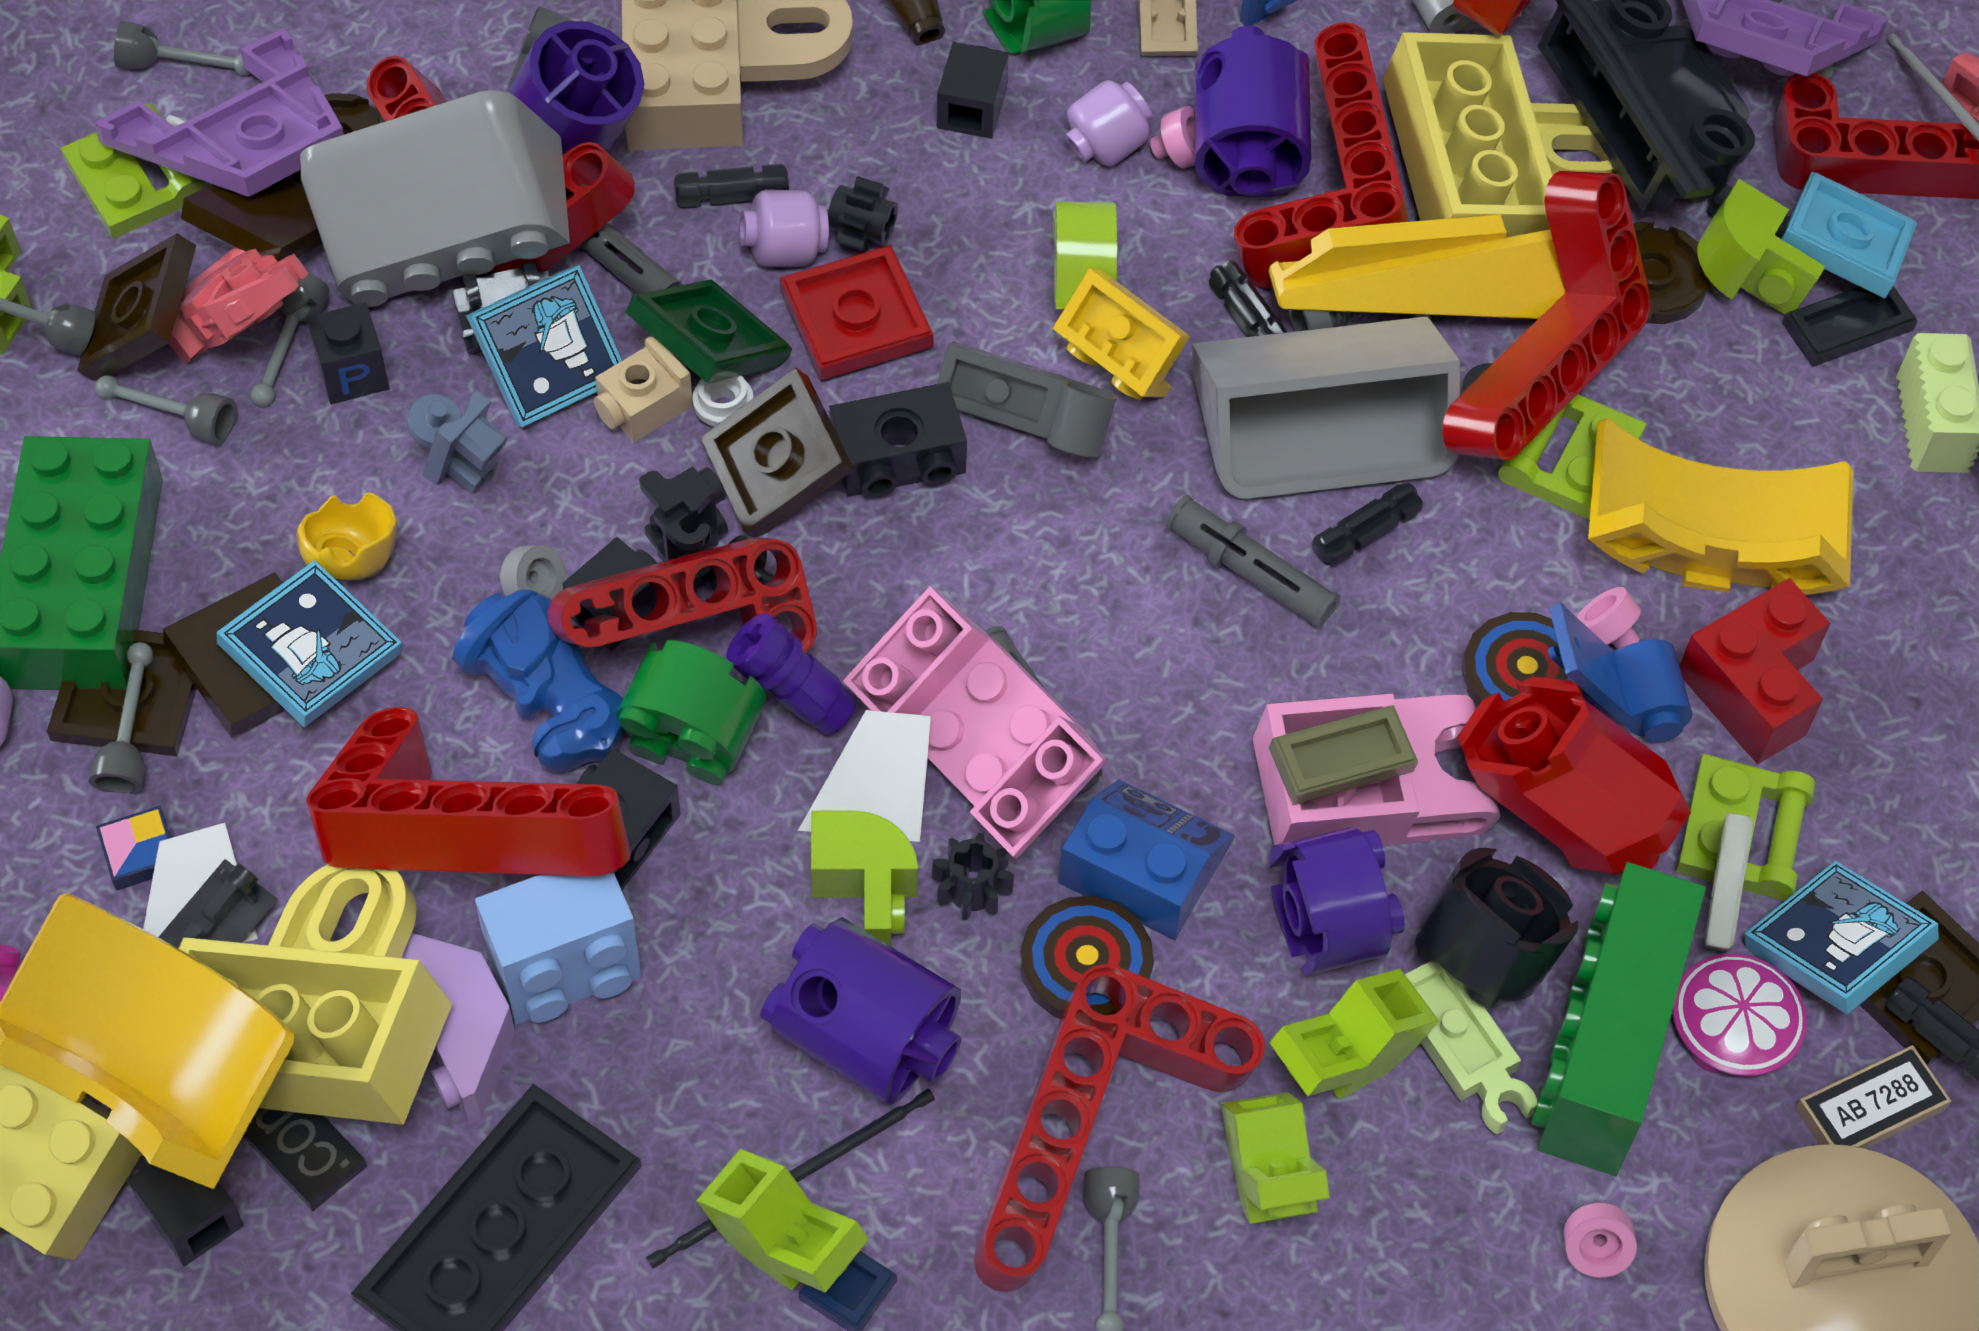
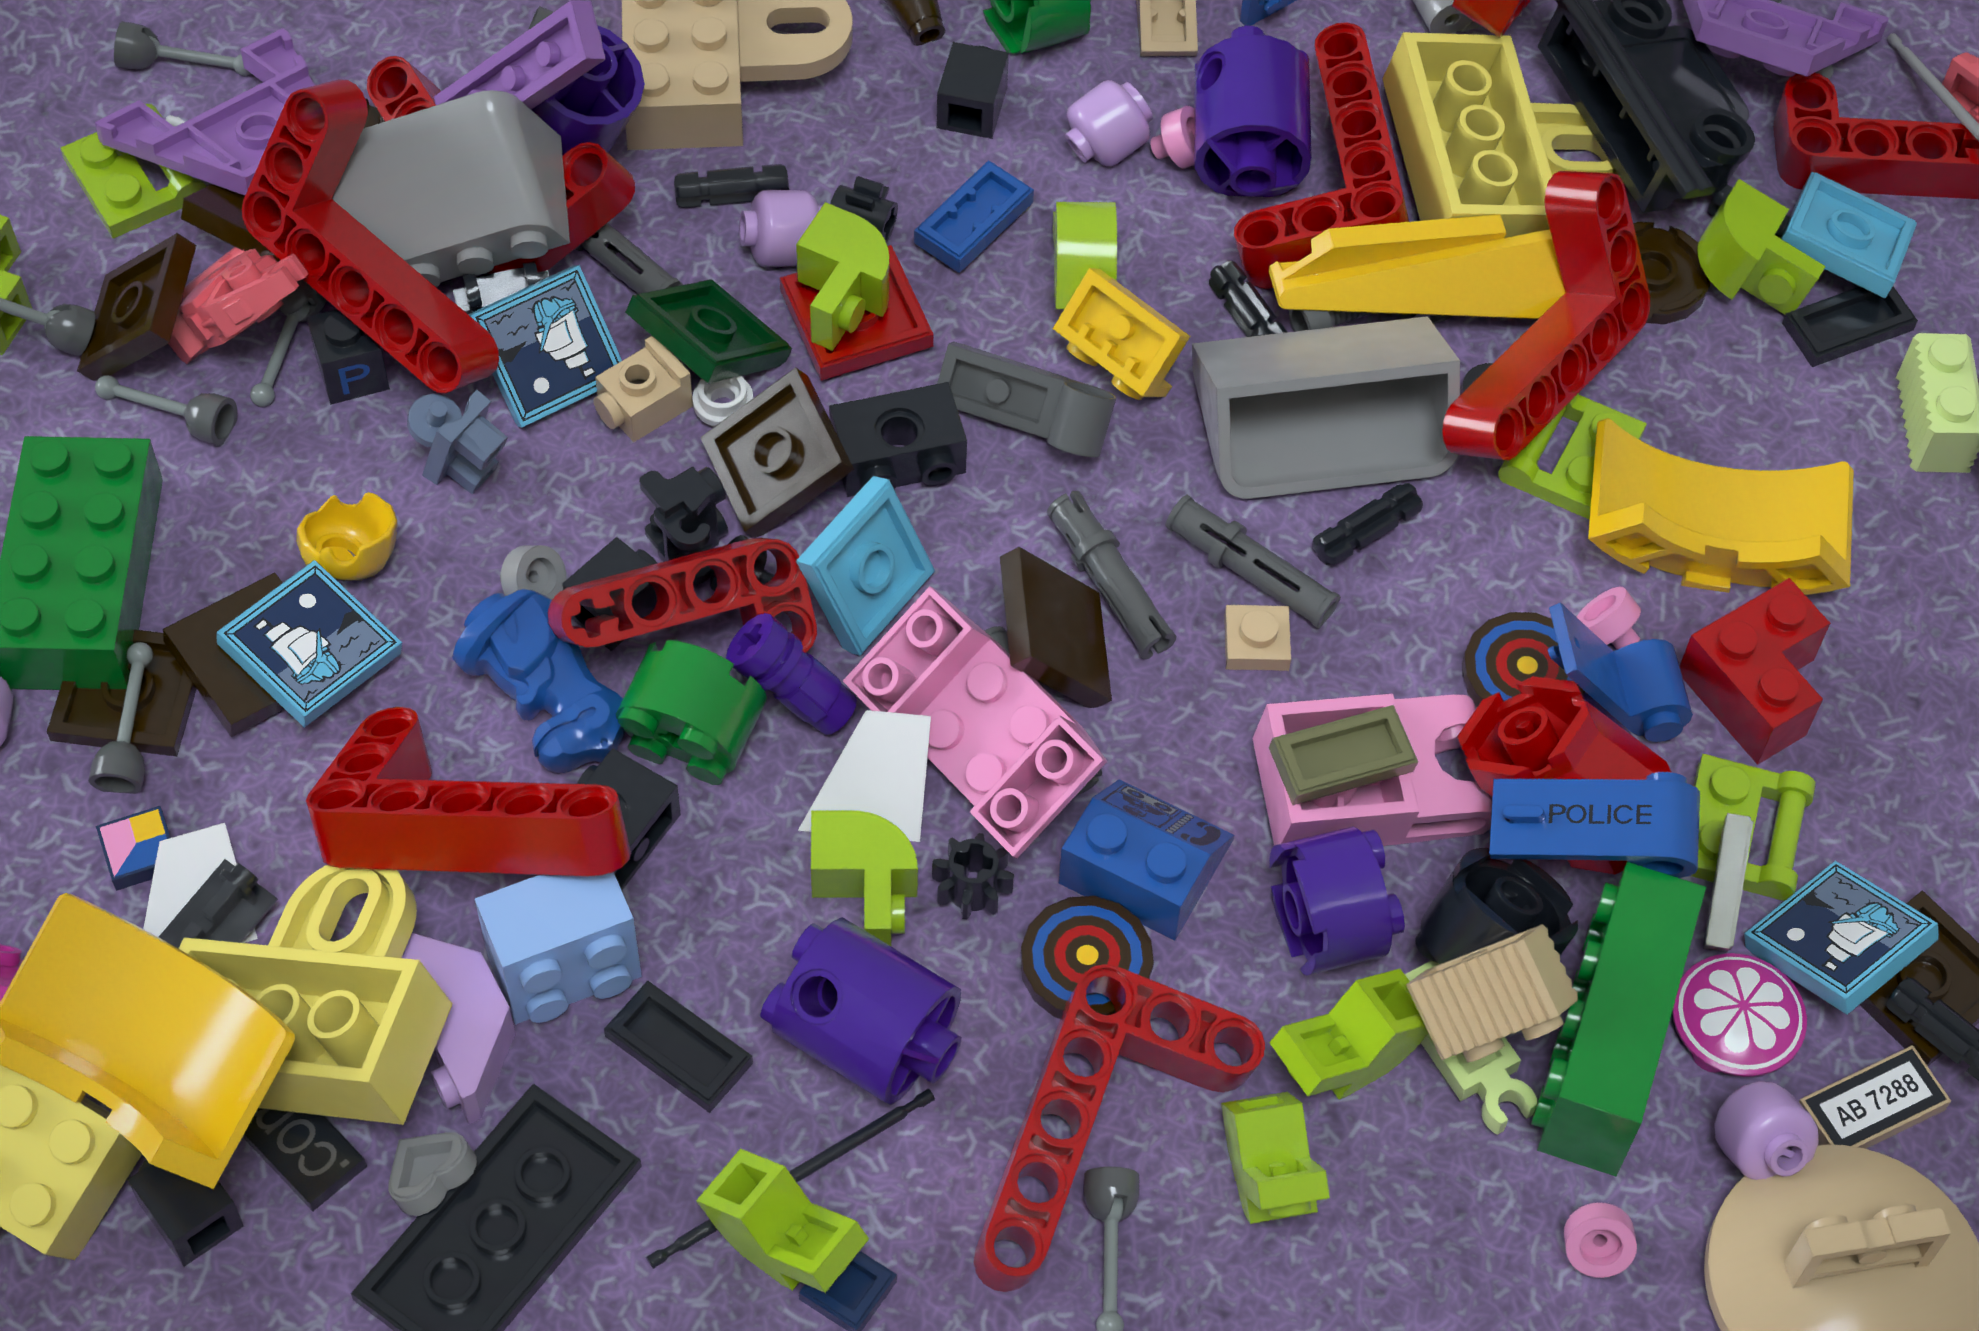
none -> red beam [242,79,499,393]
none -> light grey tile [388,1132,477,1216]
none -> medium lavender plate [434,0,606,109]
none -> black tile [604,981,753,1113]
none -> lime brick [796,202,889,351]
none -> medium azure tile [796,476,935,656]
none -> blue plate [914,160,1034,273]
none -> dark brown tile [1000,547,1112,708]
none -> dark grey pin [1047,491,1177,659]
none -> tan plate [1224,605,1291,671]
none -> tan brick [1406,924,1578,1062]
none -> blue door [1489,772,1700,878]
none -> lavender head [1714,1081,1819,1180]

